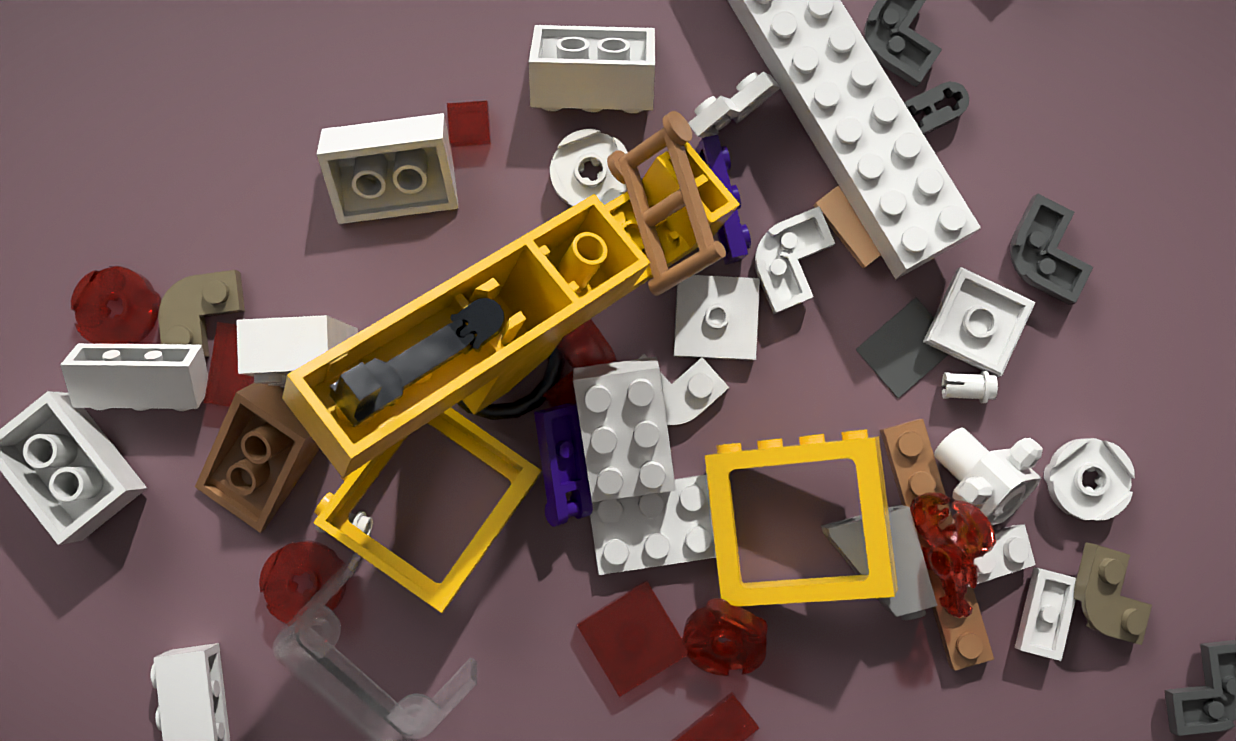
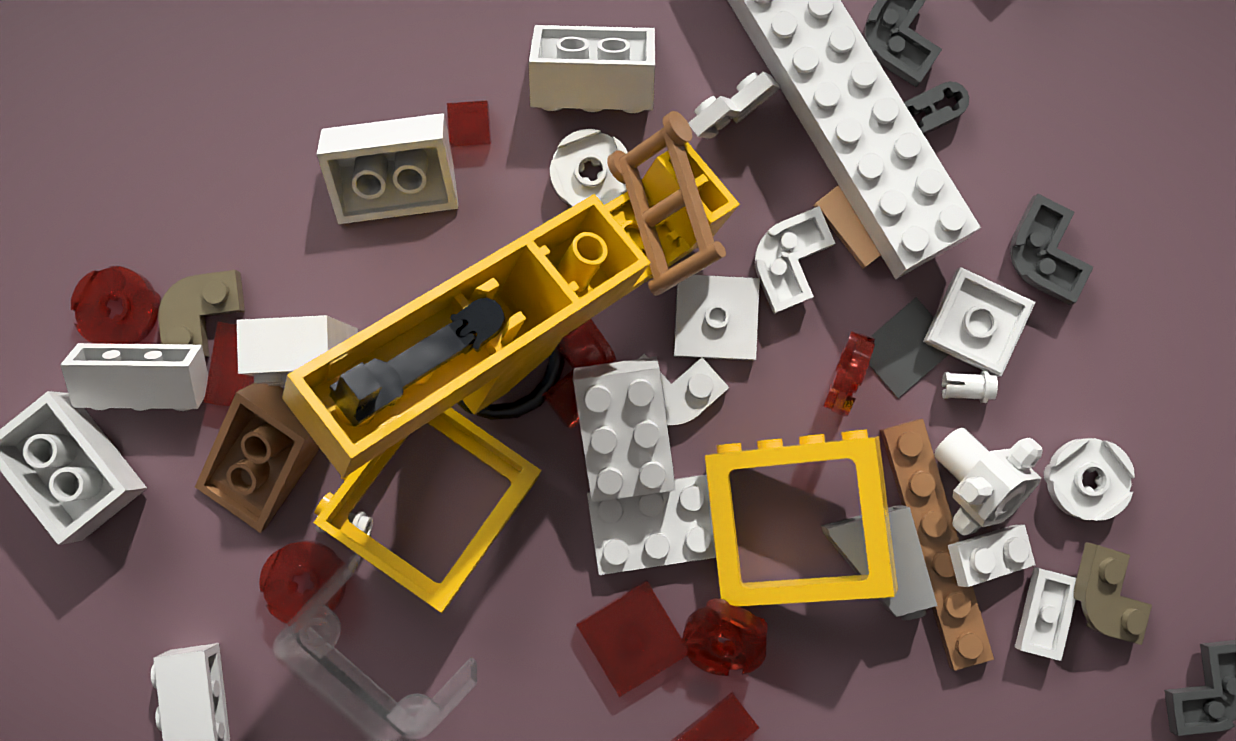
dark purple plate [534,403,593,527] -> none
dark purple plate [696,134,751,265] -> none
clear red animal [910,492,996,618] -> none
none -> clear red plate [823,331,876,417]

